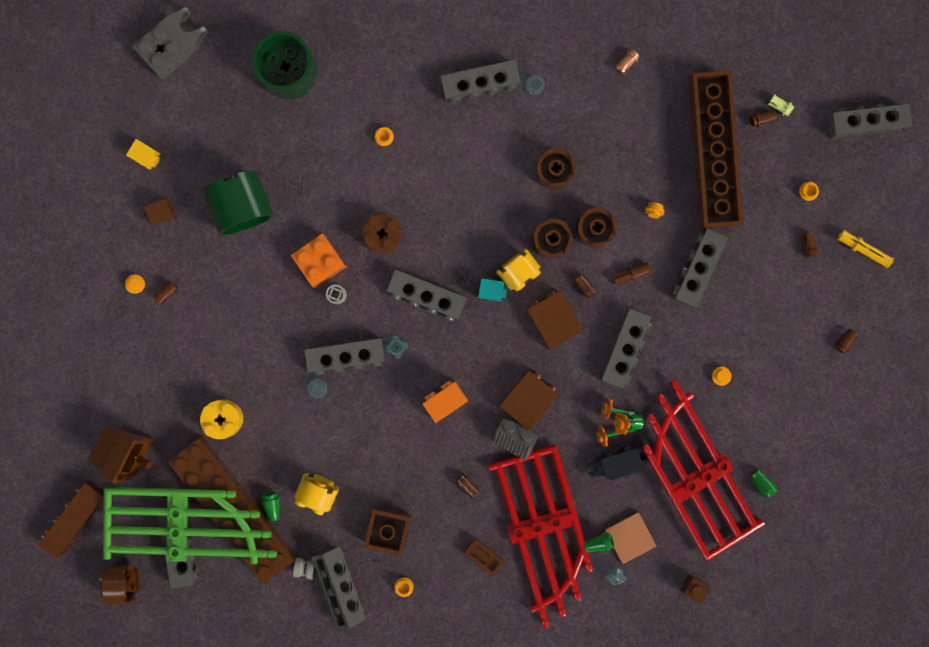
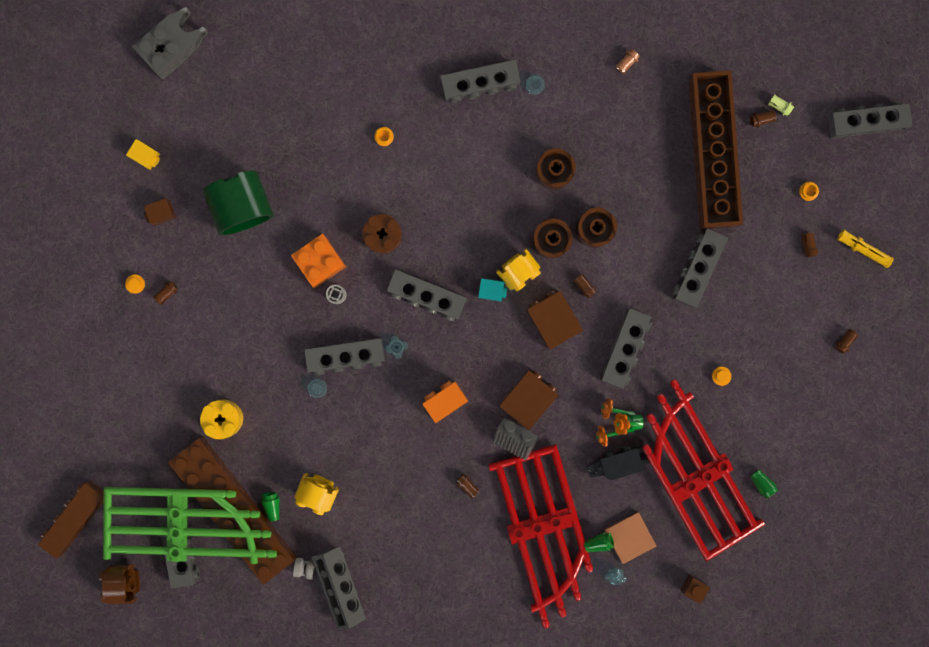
reddish brown piece [88,425,154,483] -> none
dark green brick [252,31,317,100] -> none
reddish brown brick [364,506,412,556] -> none
light orange plate [394,577,414,597] -> none
reddish brown plate [463,537,505,577] -> none
reddish brown axle [612,263,651,285] -> none
light orange plate [645,202,665,218] -> none

